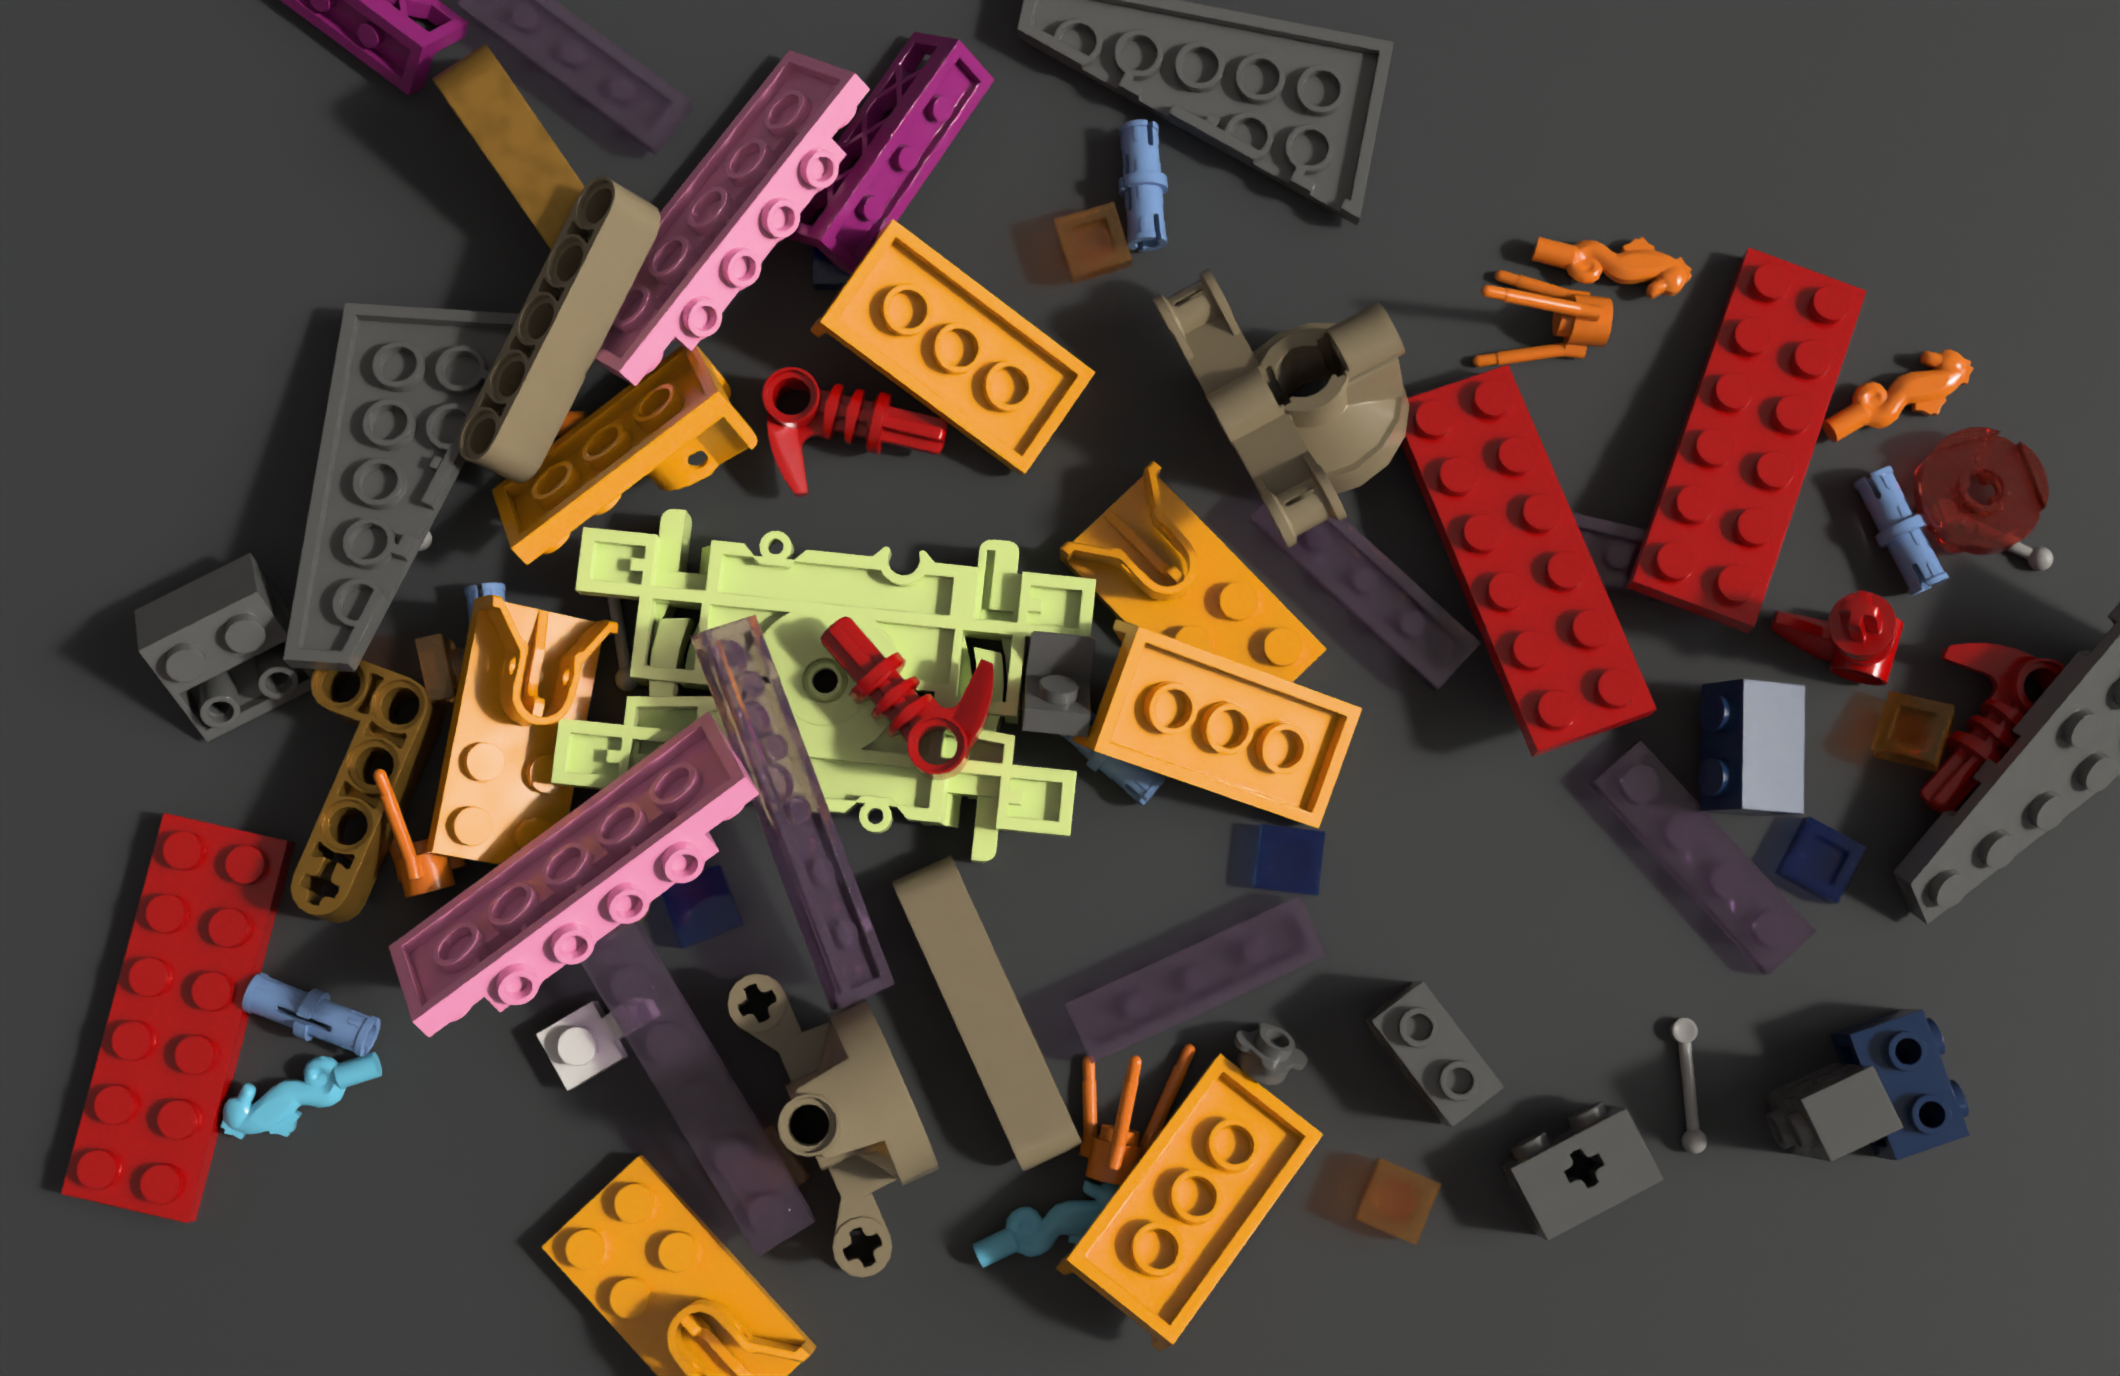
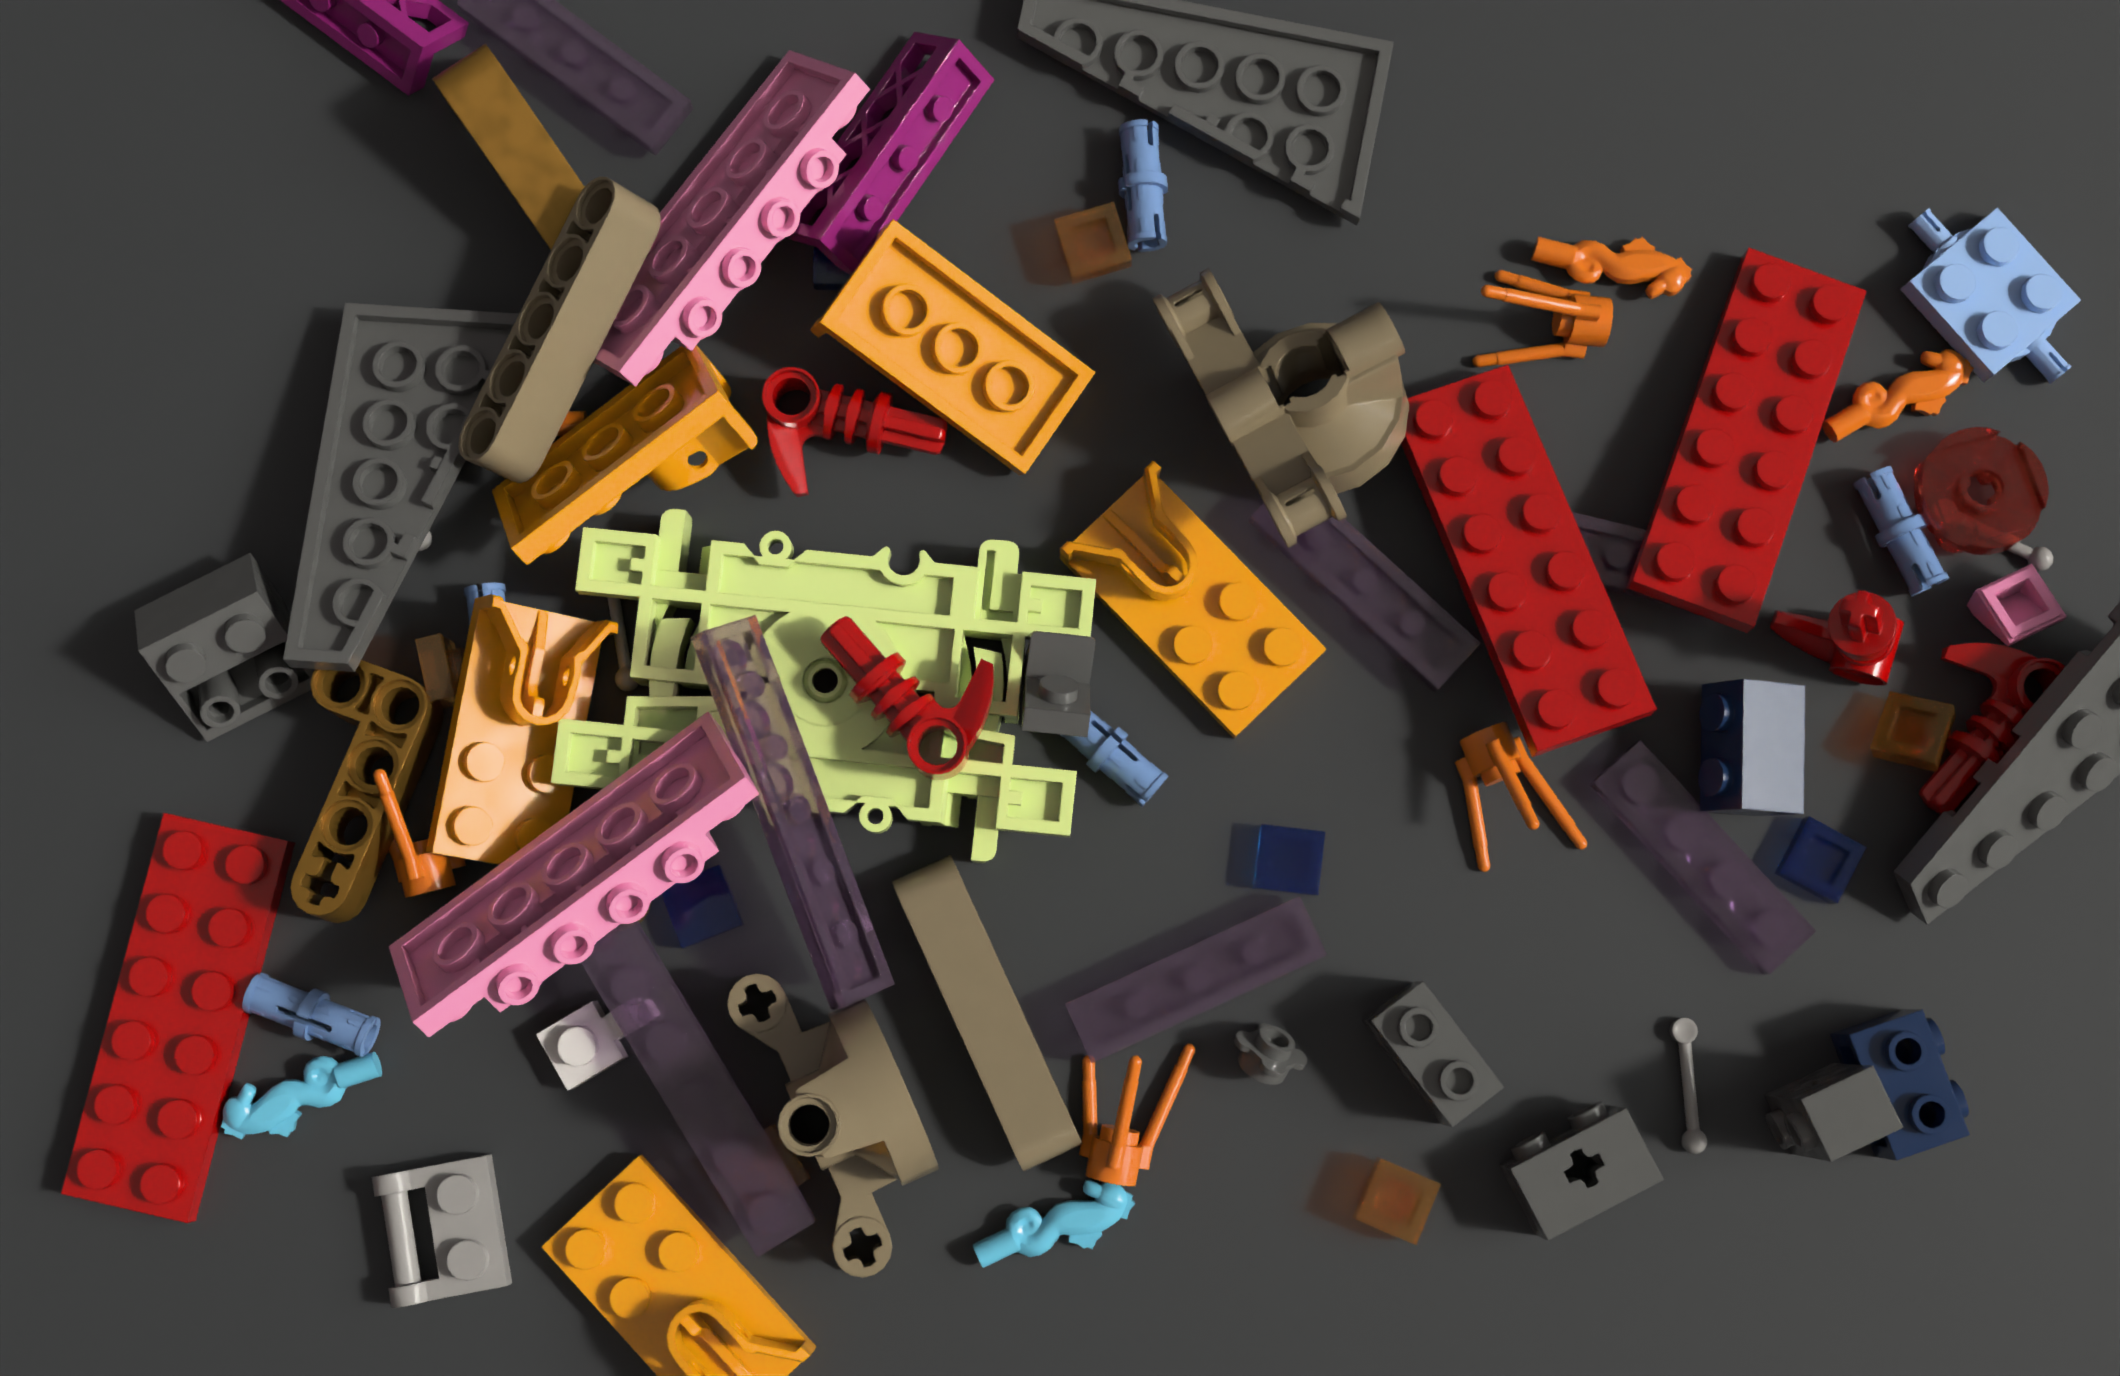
light orange plate [1055,1053,1323,1352] -> none
light orange plate [1072,619,1362,829] -> none
none -> light grey plate [371,1154,512,1308]
none -> orange plant [1454,722,1587,872]
none -> light blue plate [1900,207,2081,384]
none -> bright pink slope [1967,564,2067,646]

